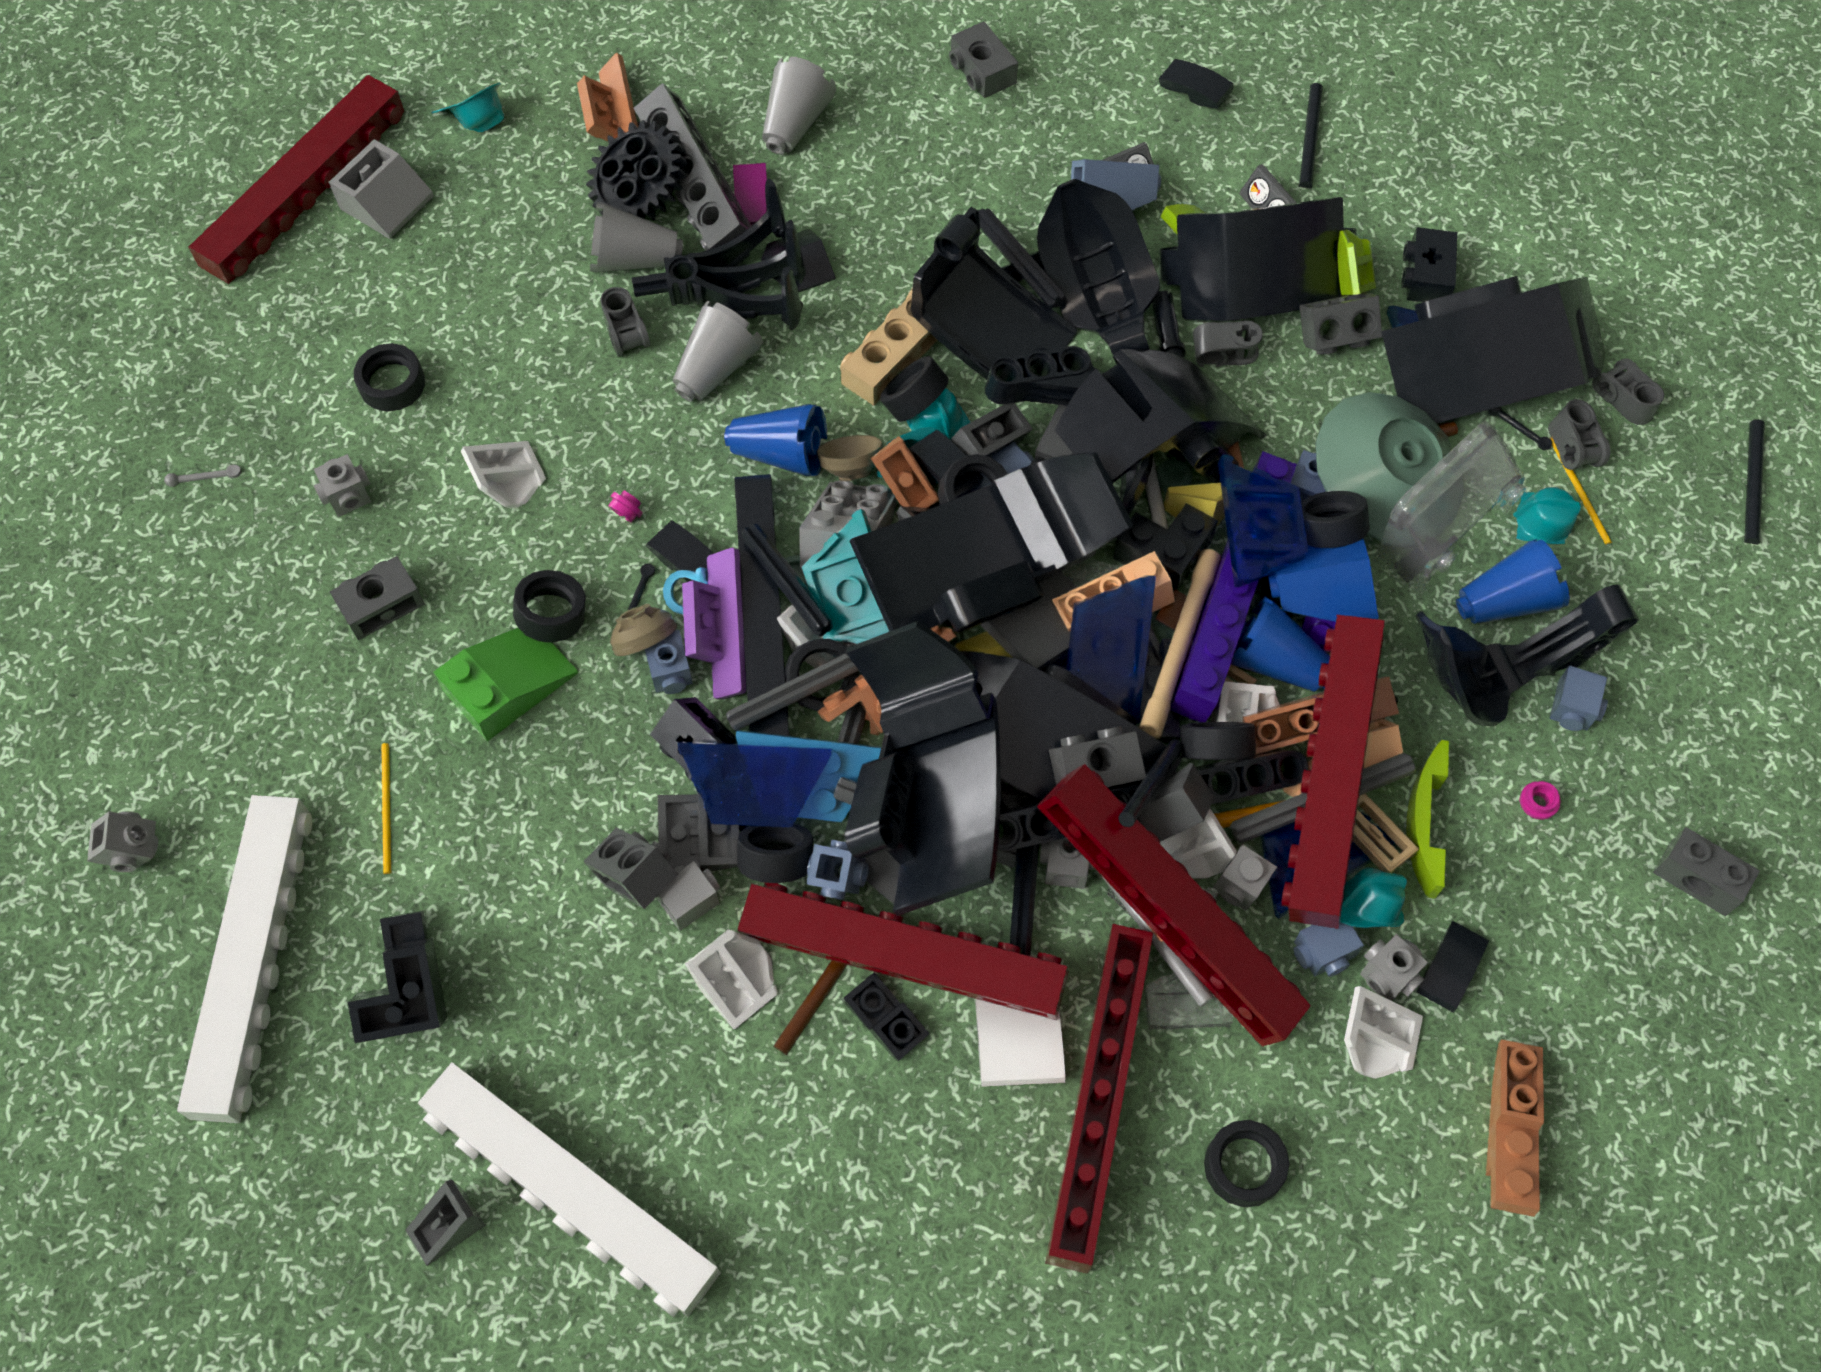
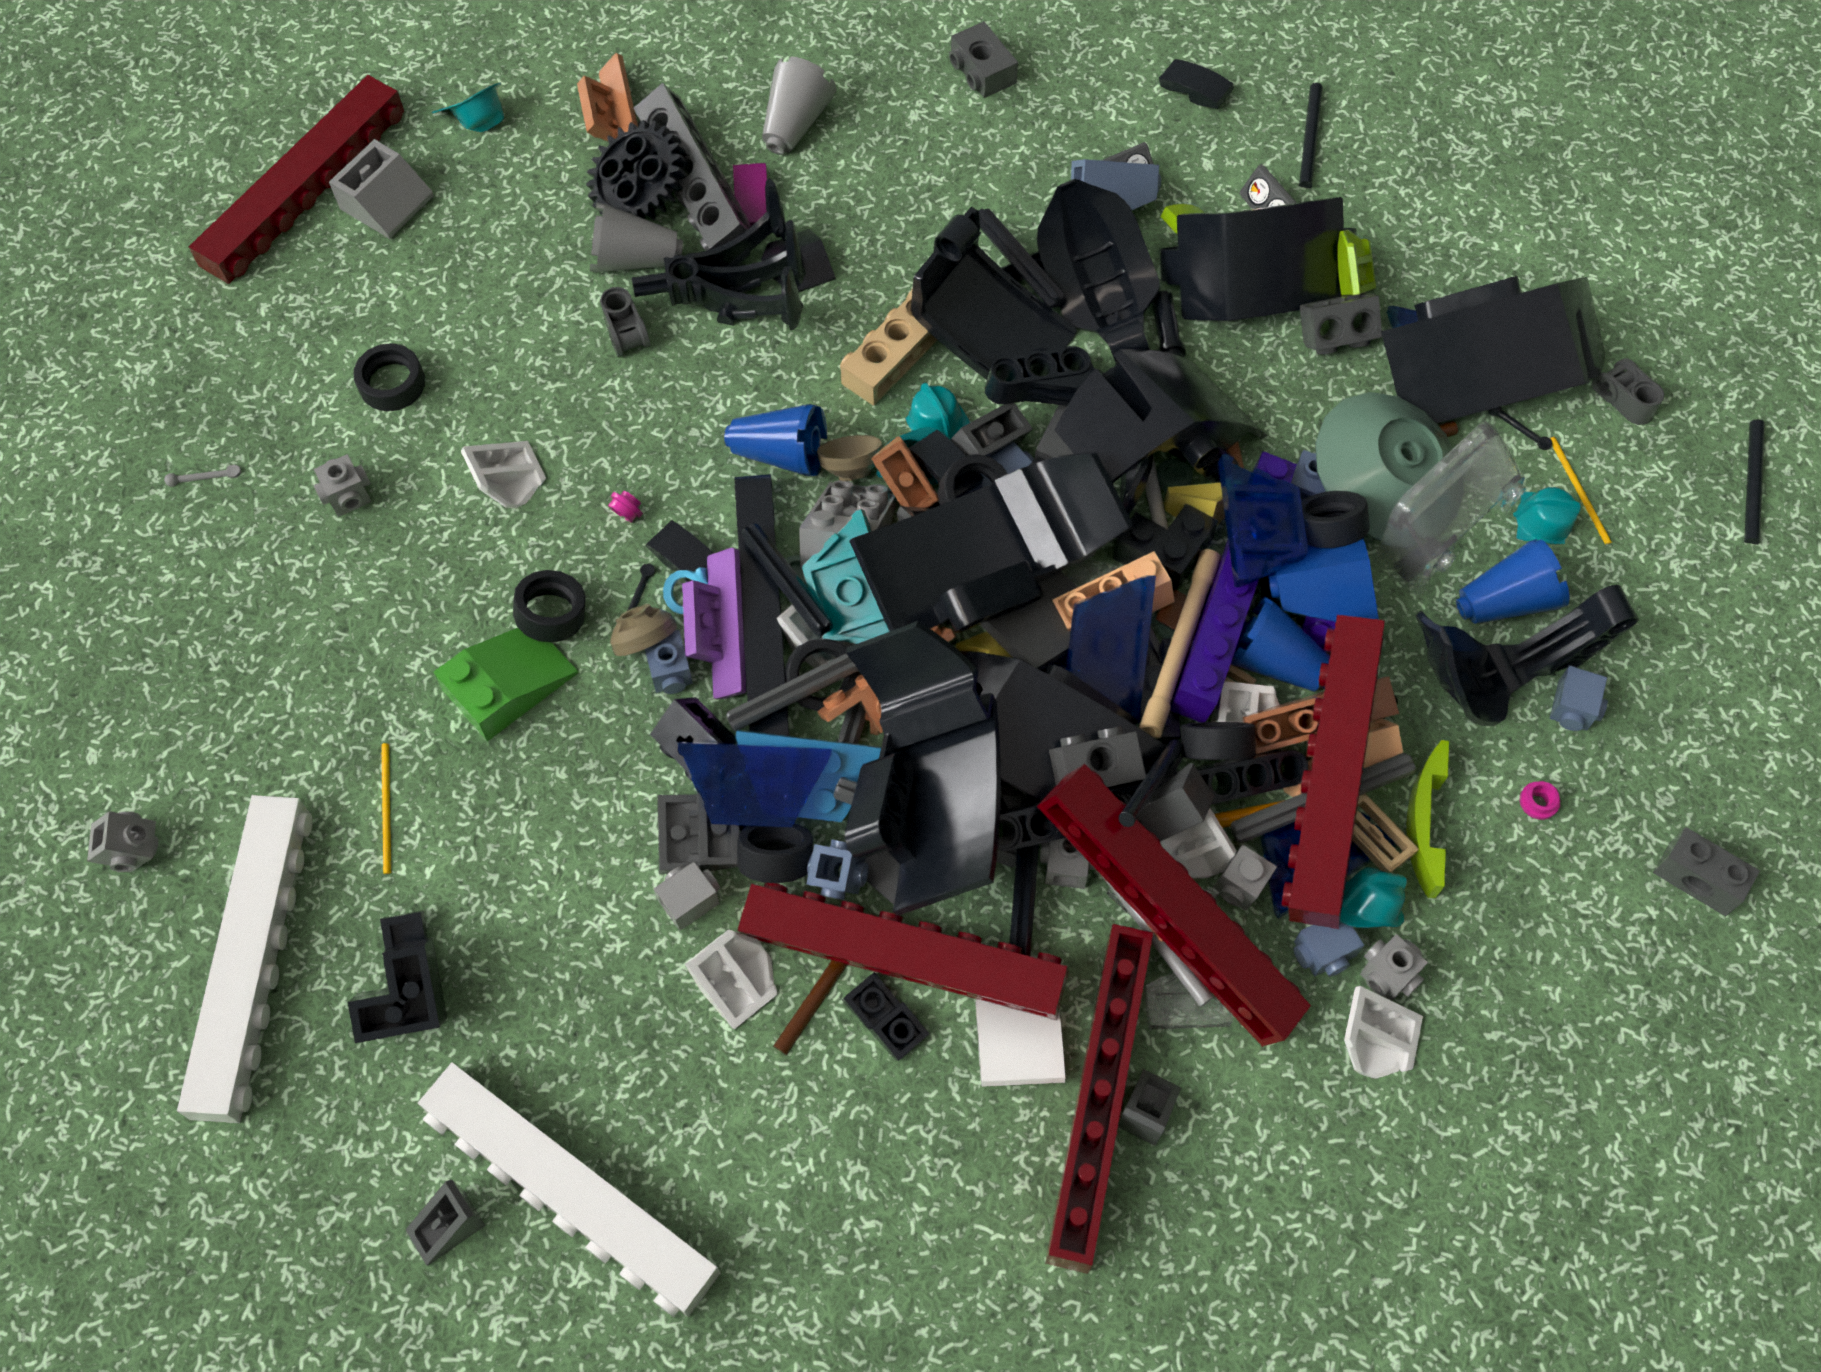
dark grey brick [329,556,425,640] -> none
dark grey brick [583,827,678,909] -> none
light grey cone [673,301,763,402] -> none
black tyre [880,356,949,422] -> none
dark grey piece [1193,320,1263,367] -> none
black tyre [1204,1120,1290,1207] -> none
black brick [1401,227,1458,302] -> none
black slope [1416,920,1489,1013] -> none
nougat slope [1486,1039,1544,1217] -> none
dark grey piece [1548,399,1611,470] -> none
none -> dark grey slope [1118,1069,1181,1146]

